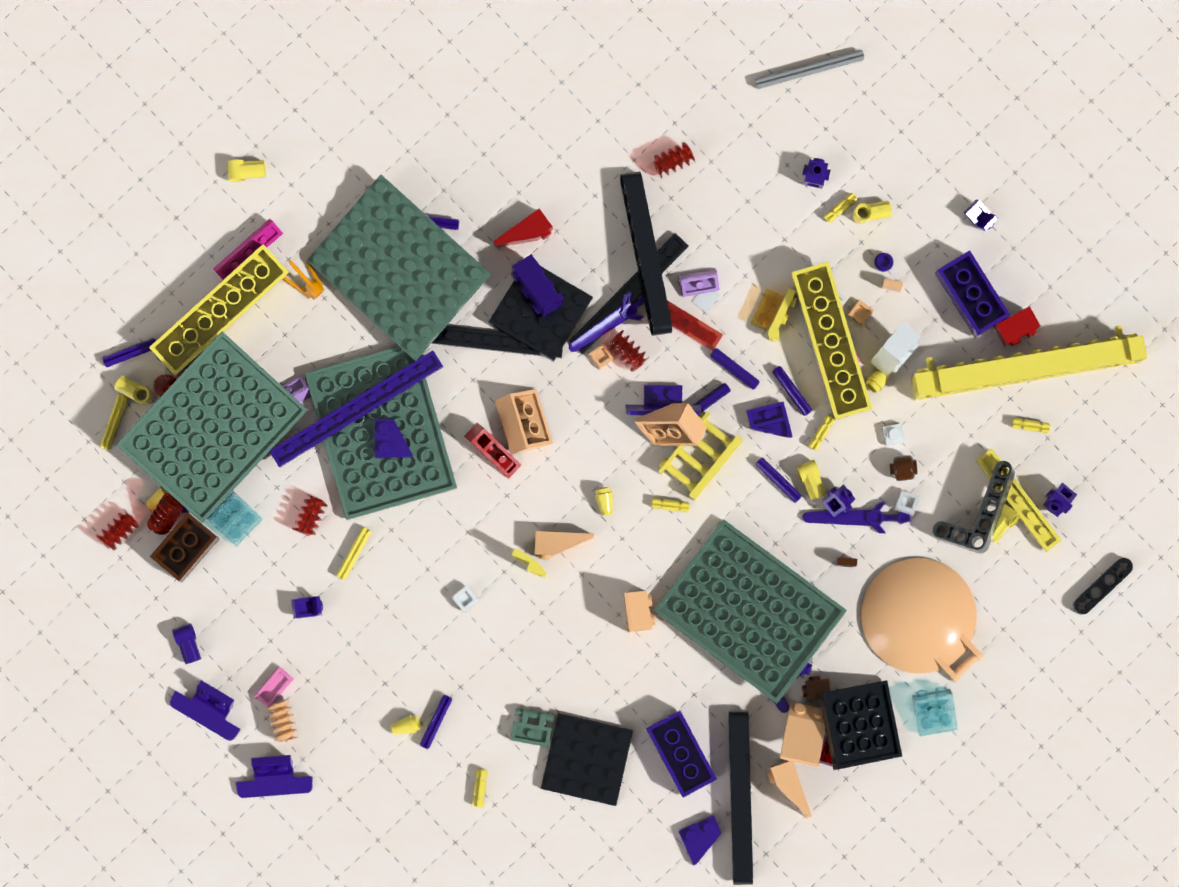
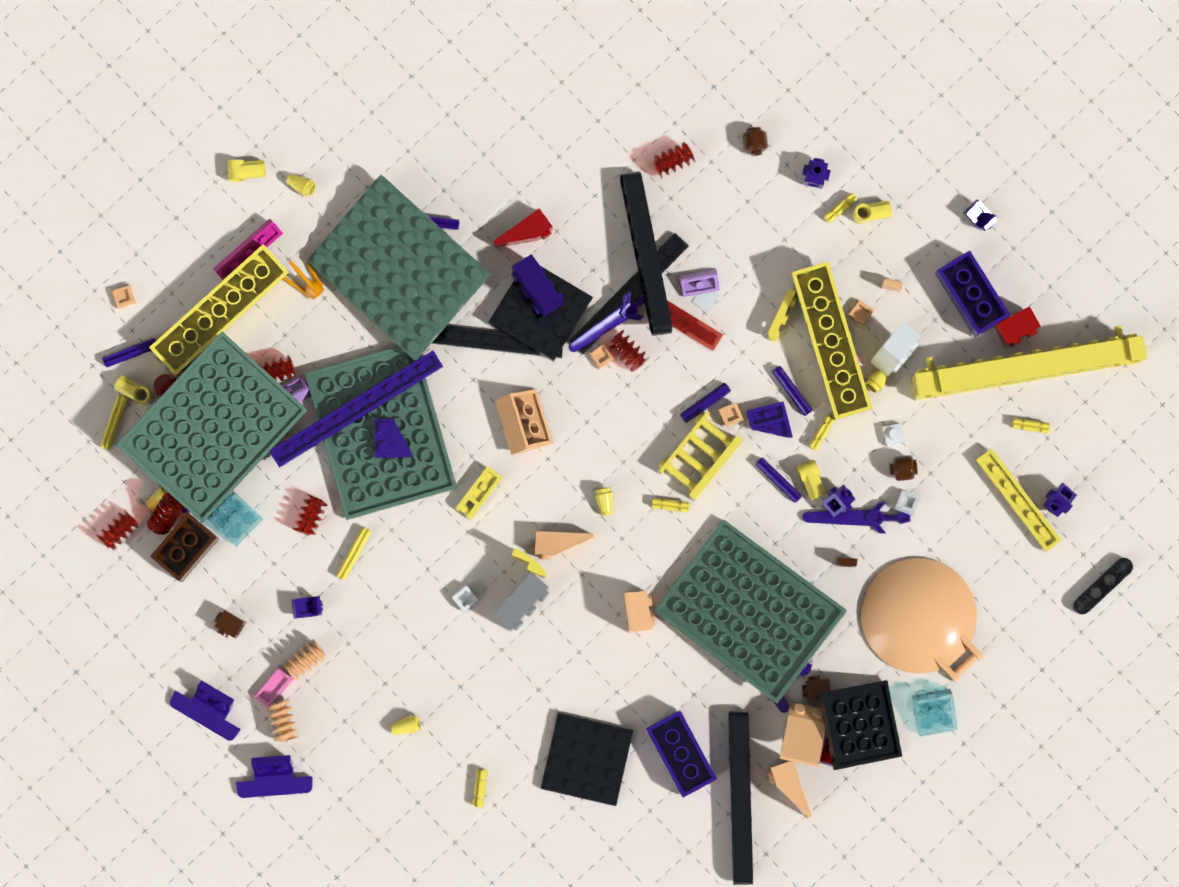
dark purple piece [172,623,202,664] -> none
dark purple axle [420,695,452,749] -> none
red slope [464,423,521,479] -> none
sand green plate [510,707,554,747] -> none
dark purple plate [625,385,701,416] -> none
light nougat slope [634,403,707,446] -> none
dark purple wing [678,815,721,865] -> none
dark purple axle [710,348,760,390] -> none
clear yellow plate [750,289,784,331] -> none
light grey axle [755,50,864,89] -> none
dark purple plate [874,253,893,272] -> none
dark grey beam [933,461,1015,554] -> none
light yellow piece [986,503,1020,543] -> none
none -> light nougat tile [111,284,136,309]
none -> reddish brown brick [214,610,246,639]
none -> clear red piece [257,355,297,381]
none -> light nougat piece [283,639,326,680]
none -> light yellow cone [286,174,316,197]
none -> light yellow plate [455,466,503,521]
none -> light grey brick [493,572,549,632]
none -> light nougat plate [718,402,744,428]
none -> reddish brown head [742,127,768,156]

